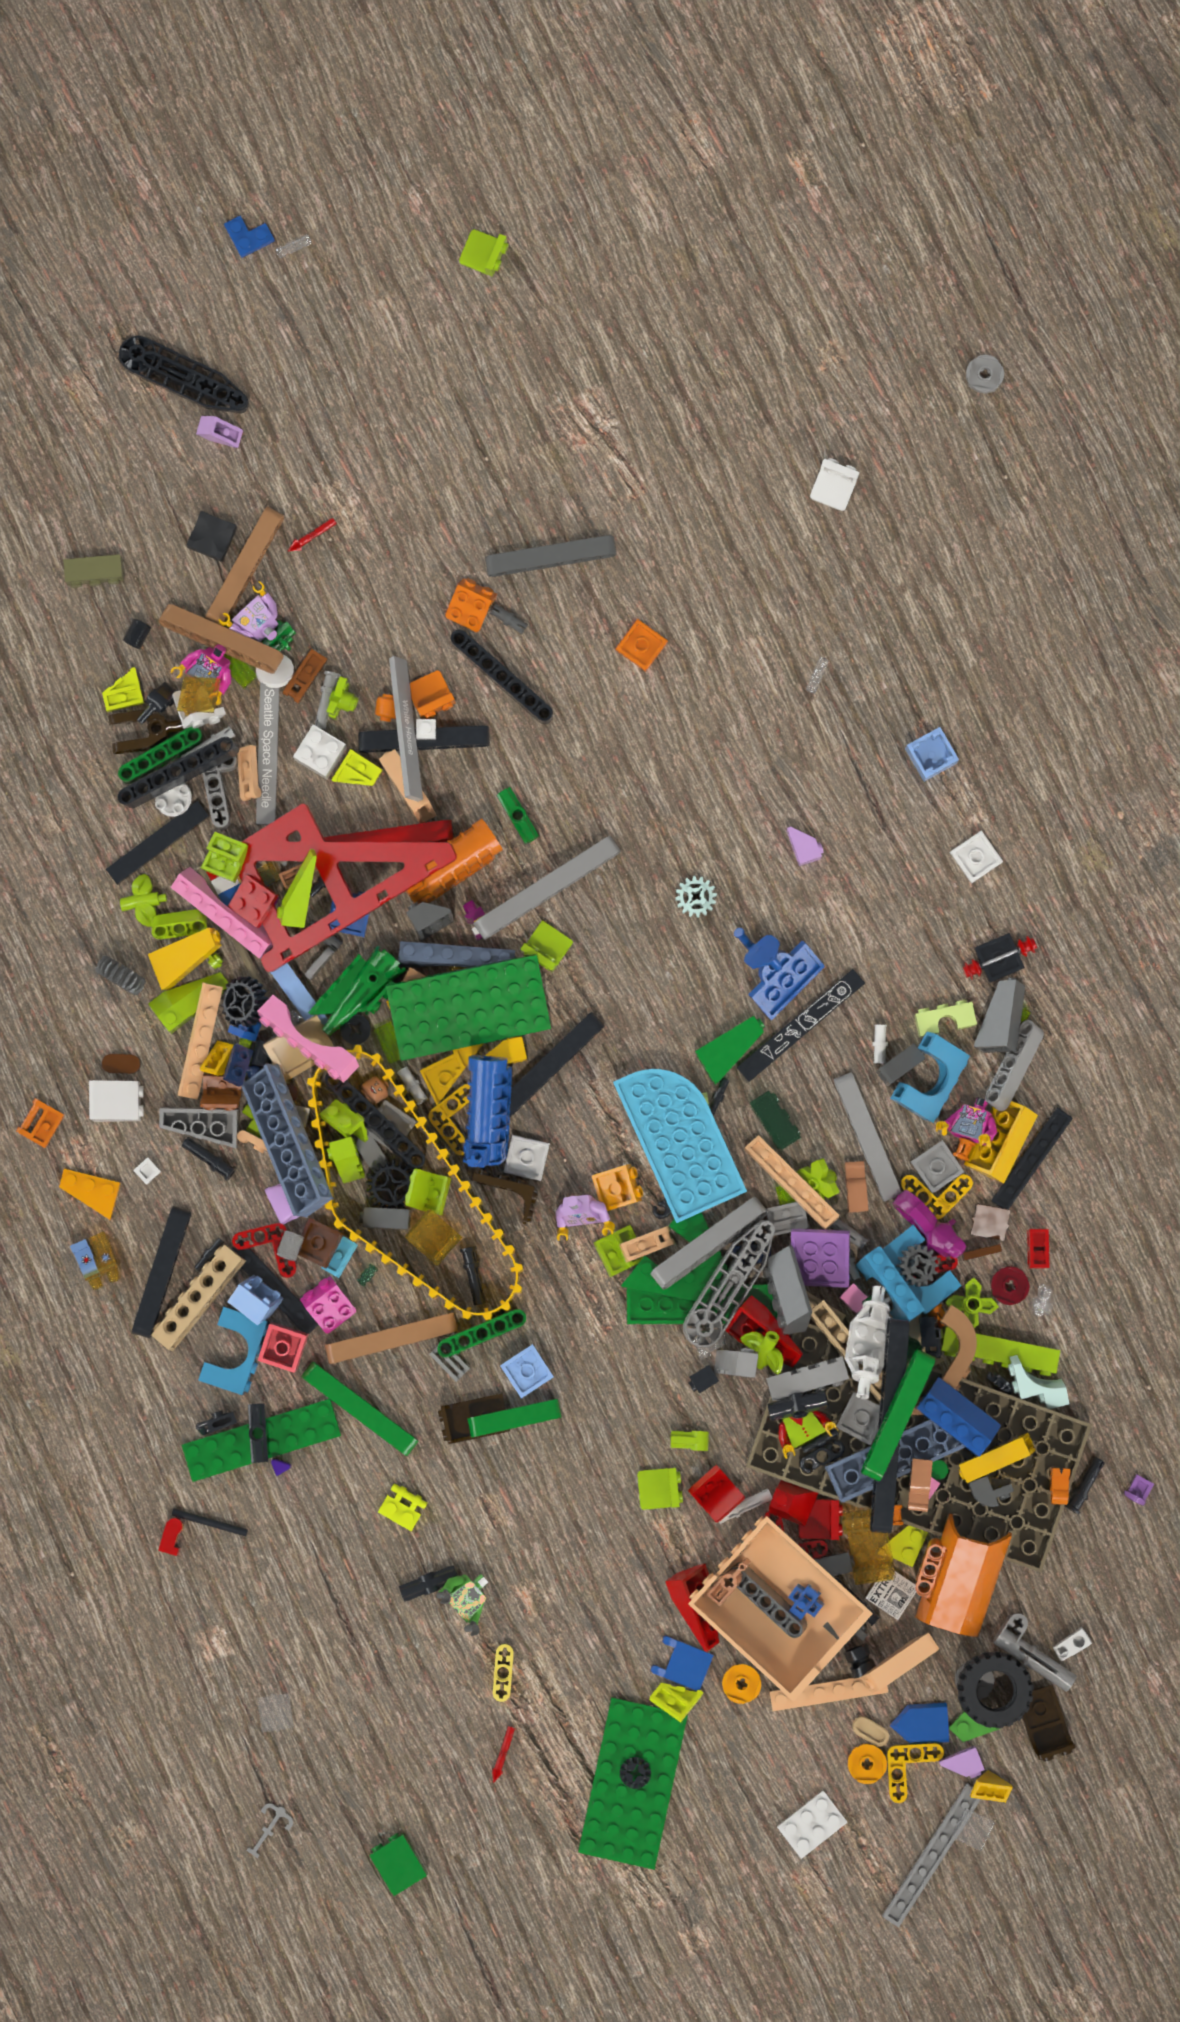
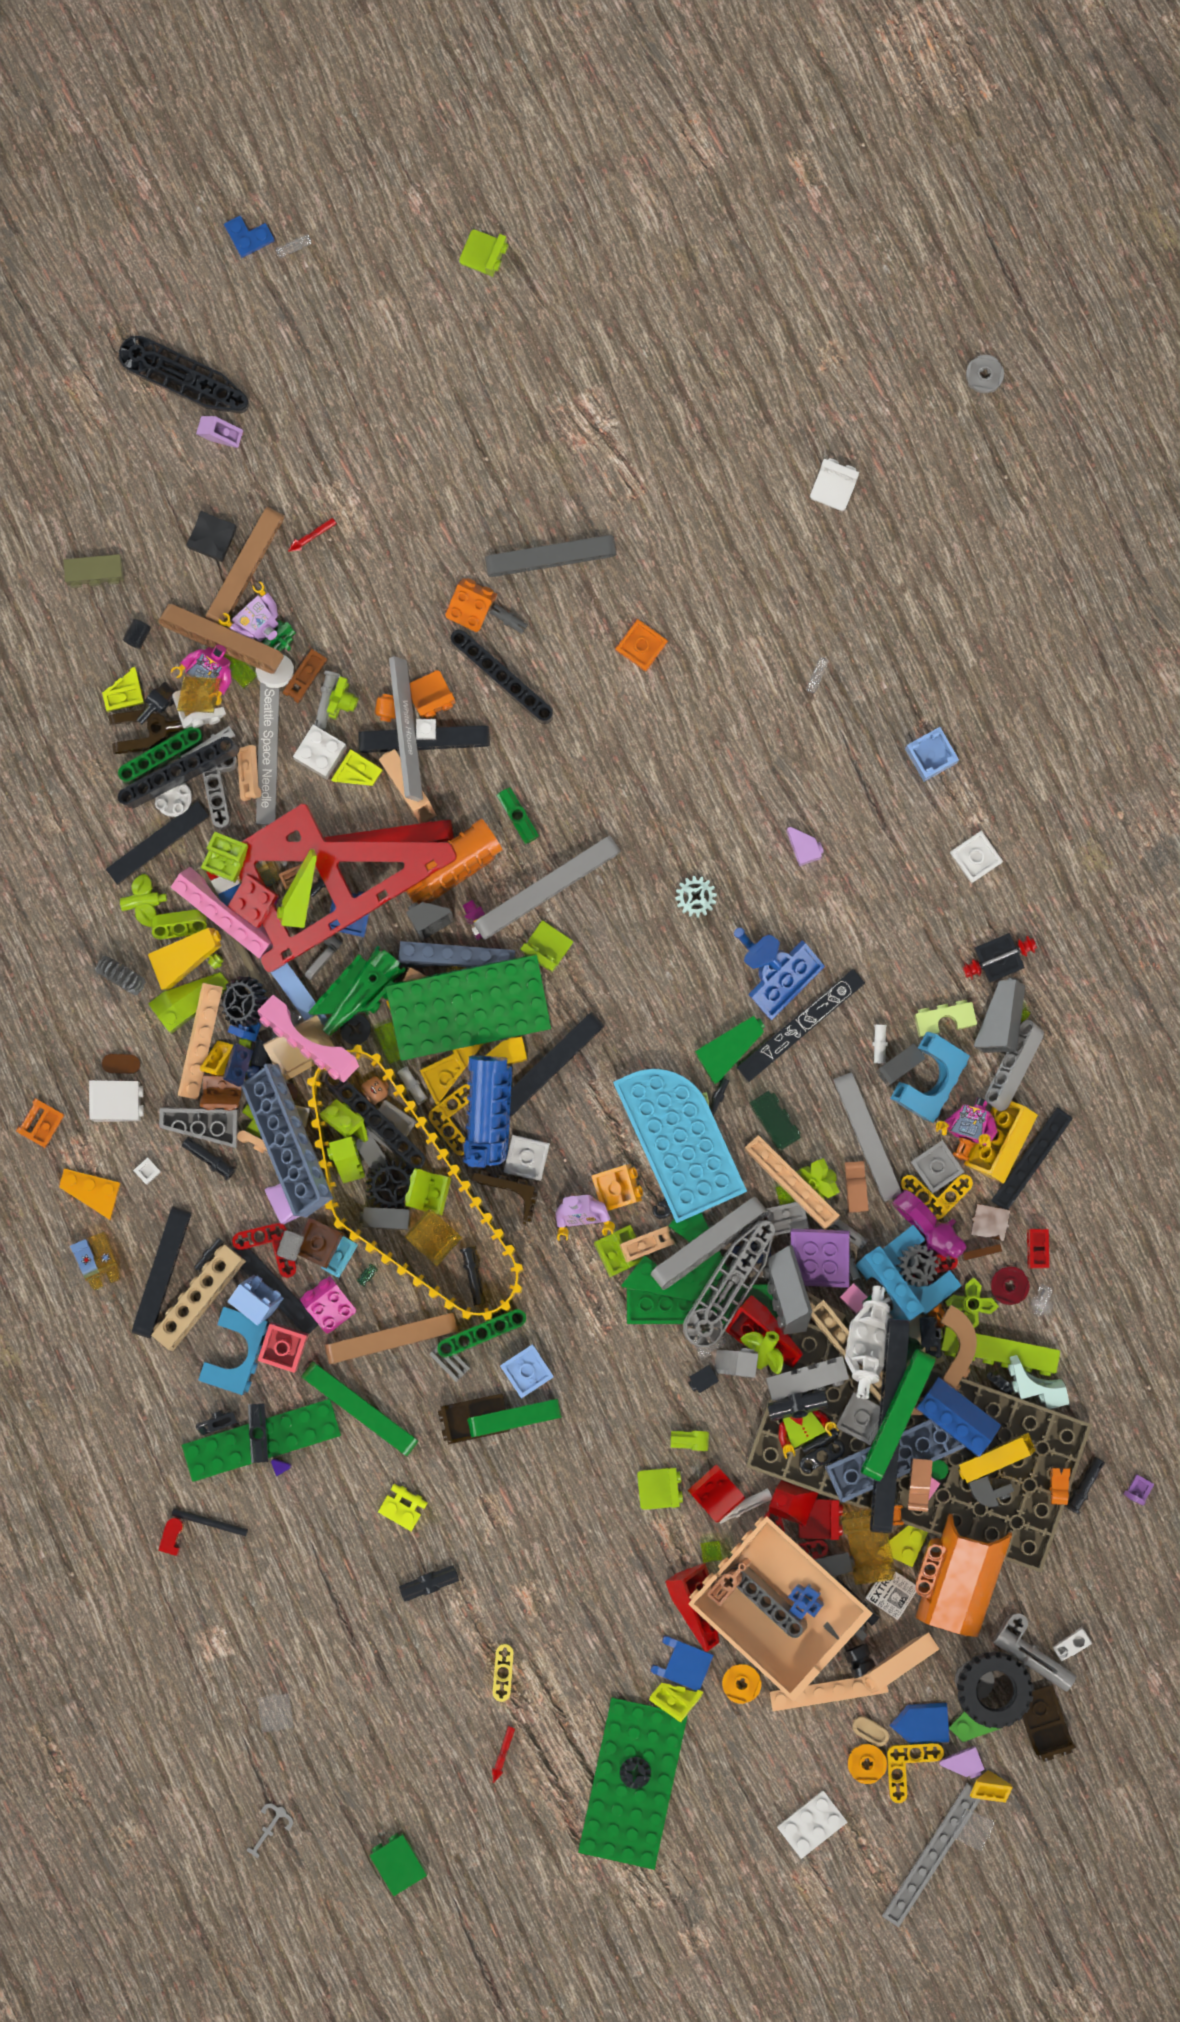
torso [436,1574,488,1636] -> none
none -> clear neon green plate [700,1540,722,1563]

